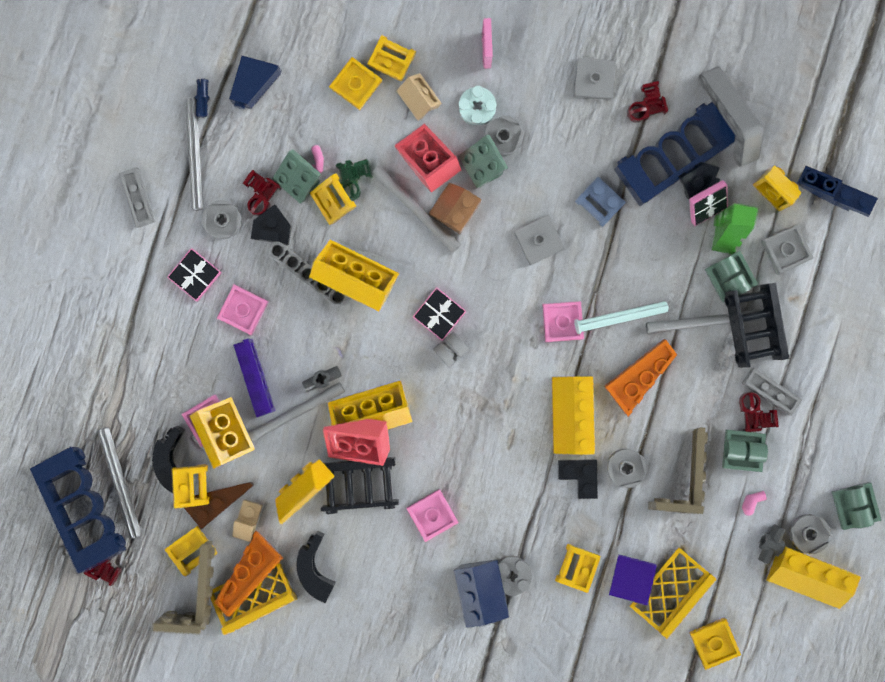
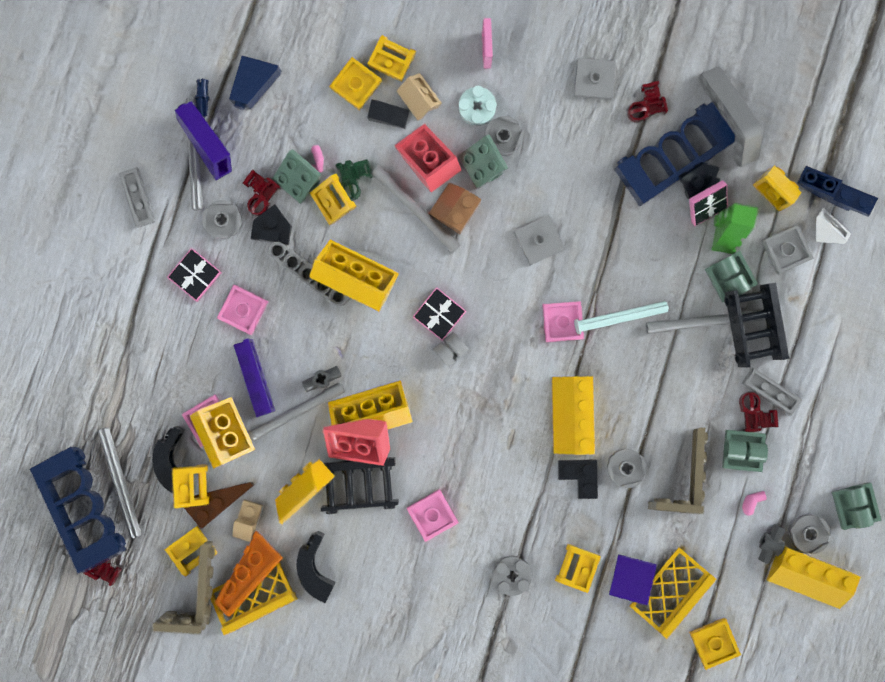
dark blue slope [454,559,509,628] -> none
sand blue plate [575,177,626,227] -> none
orange wing [604,339,677,417] -> none
none -> dark purple slope [175,101,232,181]
none -> black slope [368,99,409,129]
none -> white slope [816,208,851,244]

